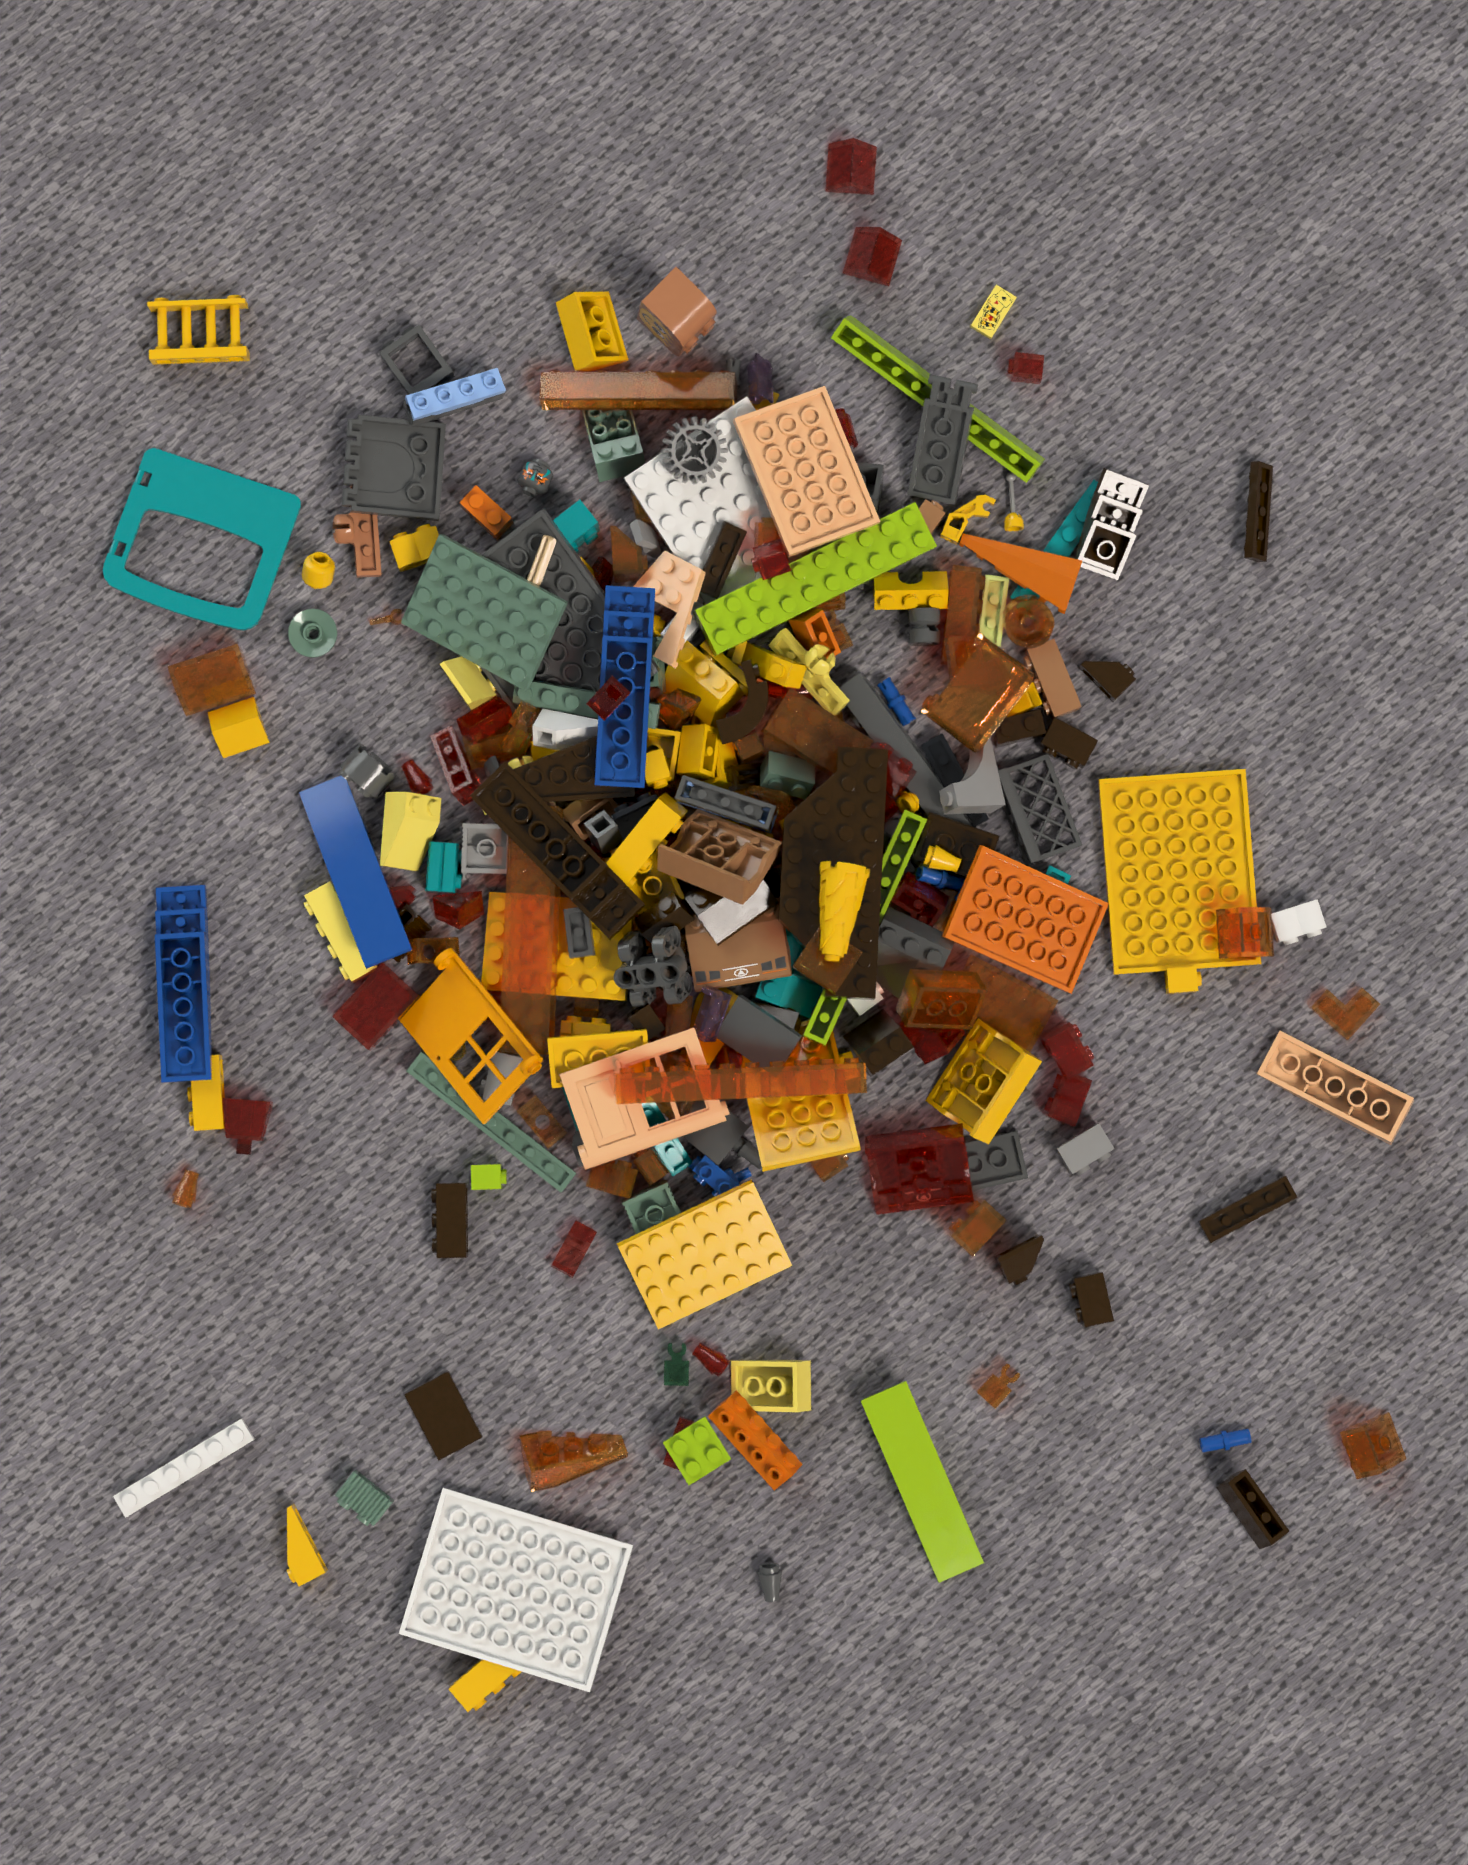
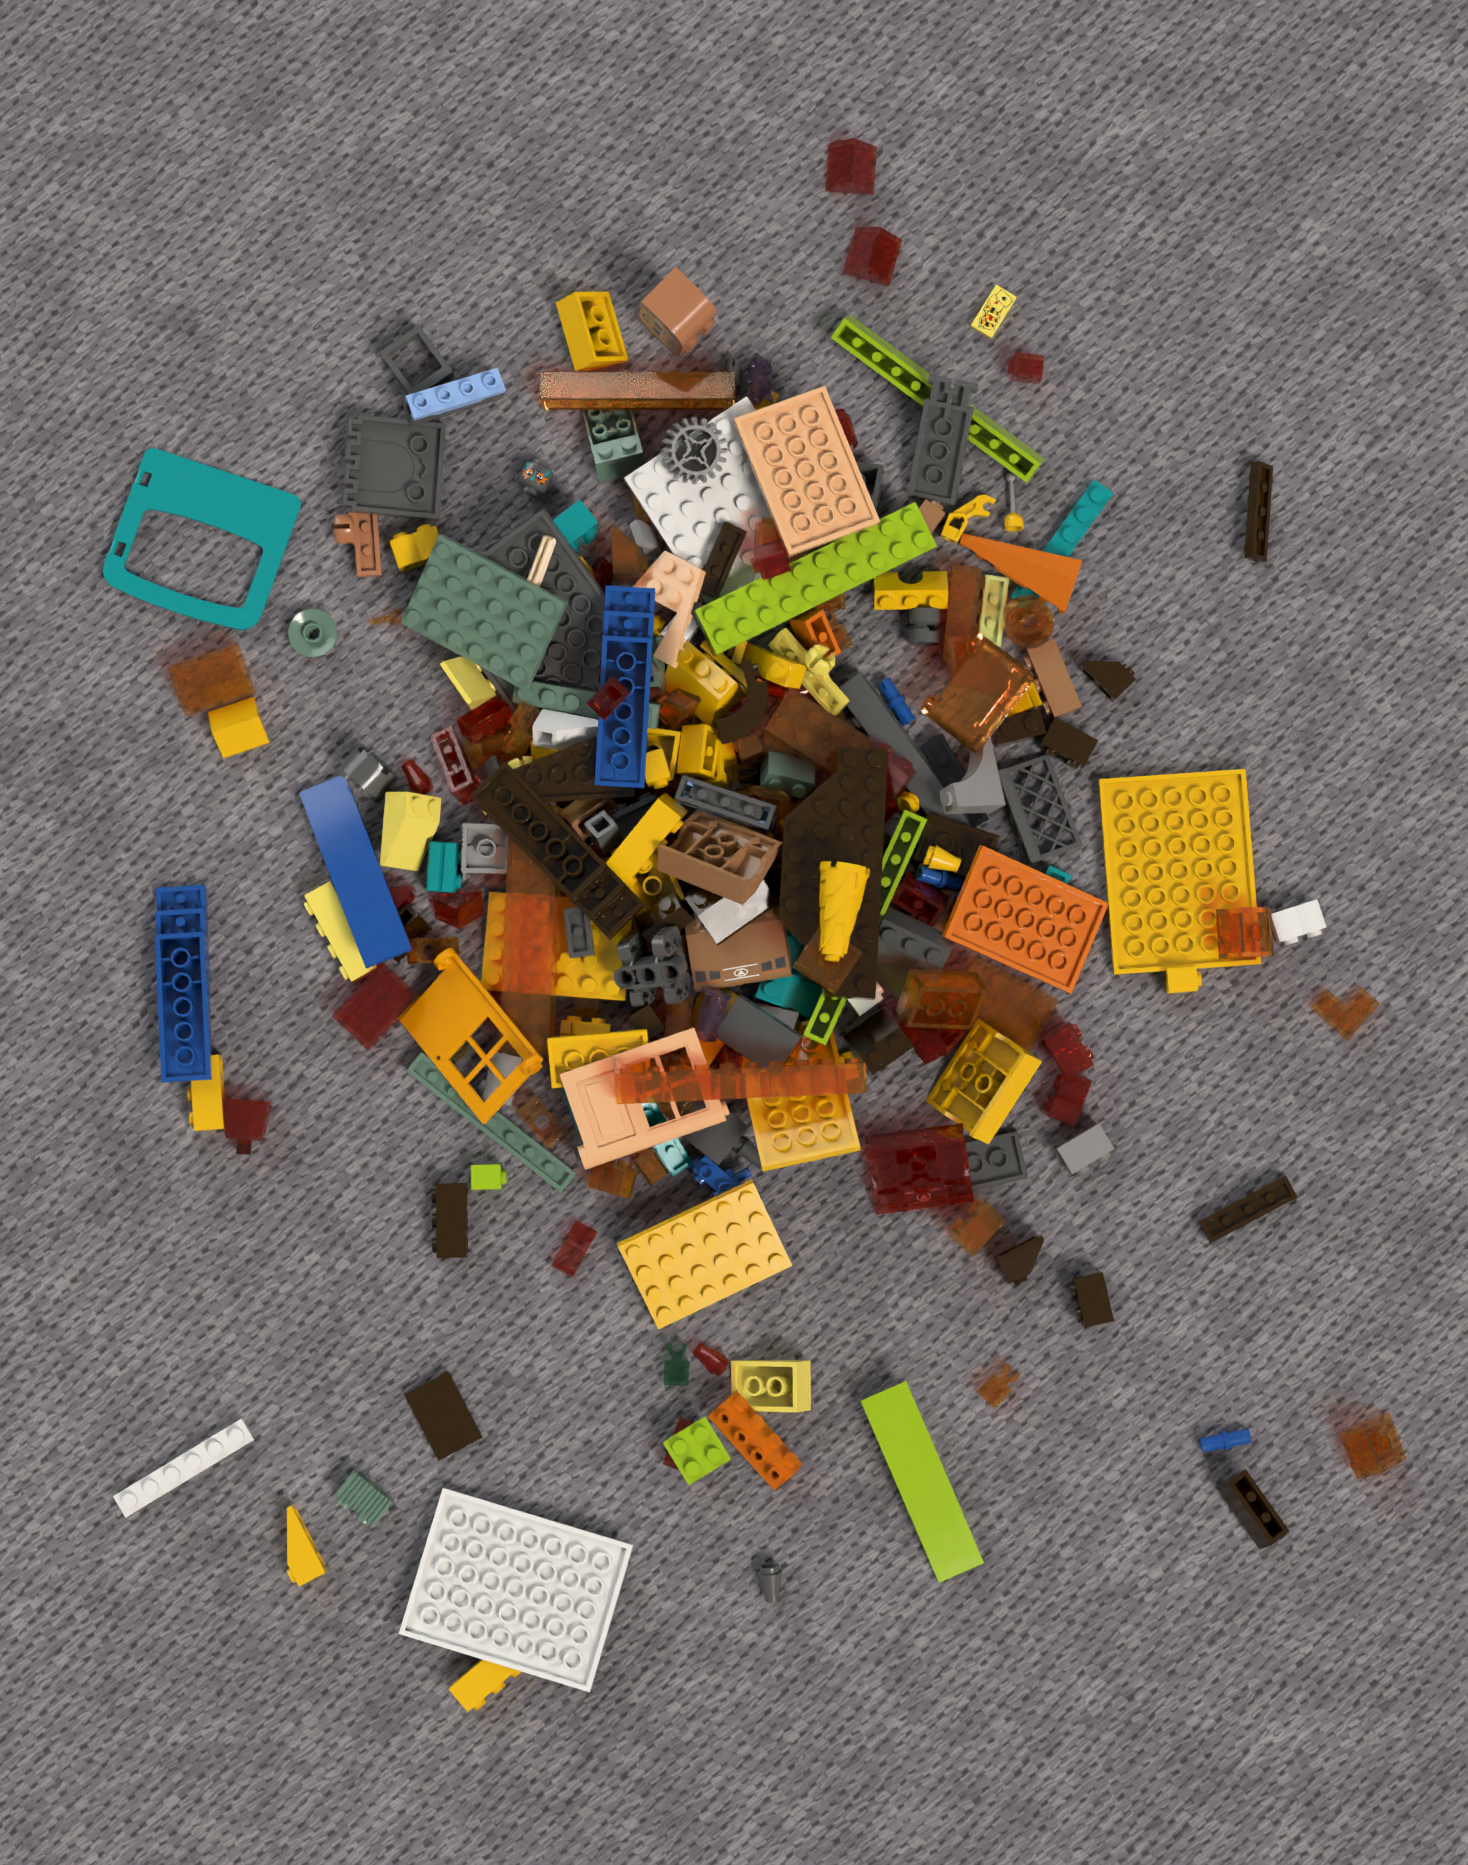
yellow fence [147,295,250,365] -> none
clear orange cone [172,1170,199,1208] -> none
yellow head [302,552,335,589] -> none
orange brick [459,485,514,540] -> none
clear orange wedge [519,1431,628,1492] -> none
sand green piece [621,1179,681,1234] -> none
clear orange brick [810,1154,849,1182] -> none
slope [1075,468,1149,580] -> none
light nougat slope [1257,1031,1414,1145] -> none

